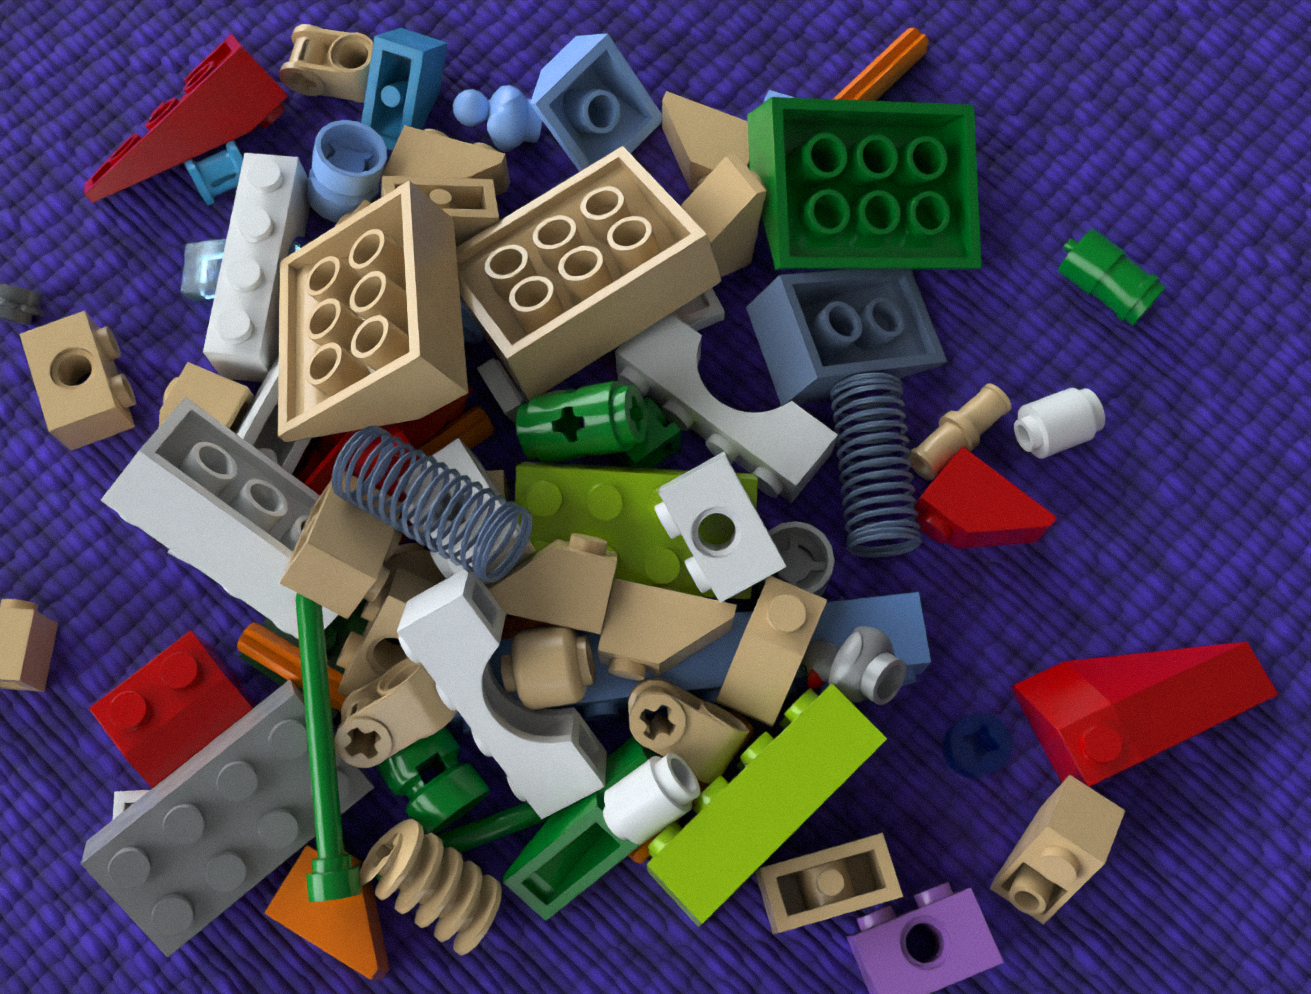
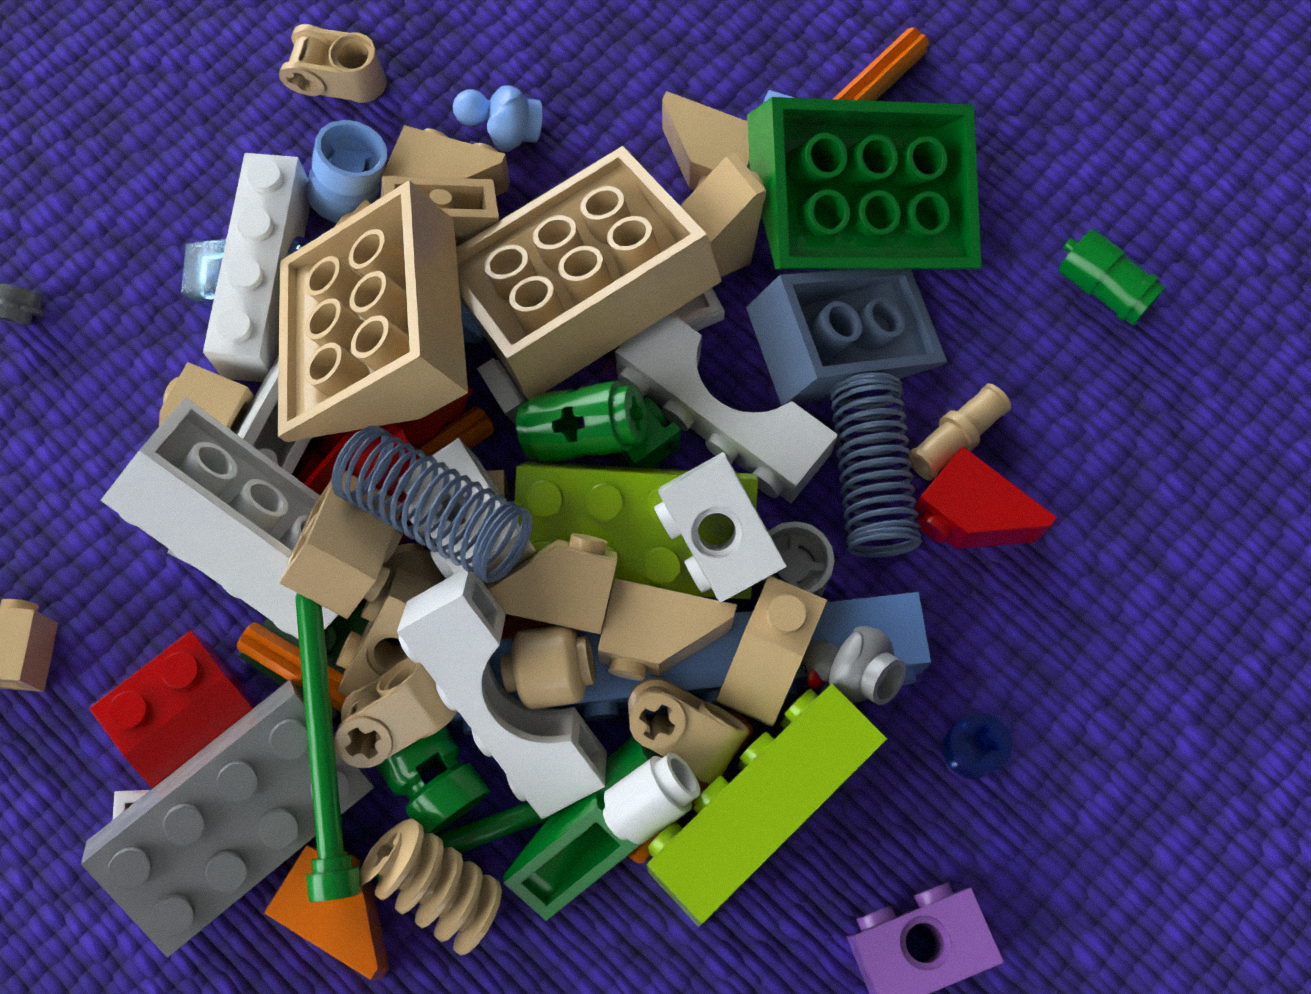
tan brick [19,311,136,451] -> none
red wedge [84,33,288,203] -> none
dark azure bush [184,140,243,206] -> none
dark azure slope [361,28,448,151] -> none
light blue slope [530,33,662,172] -> none
tan brick [755,833,903,935] -> none
tan slope [990,775,1125,925] -> none
red wedge [1010,642,1279,787] -> none
white brick [1014,388,1105,459] -> none

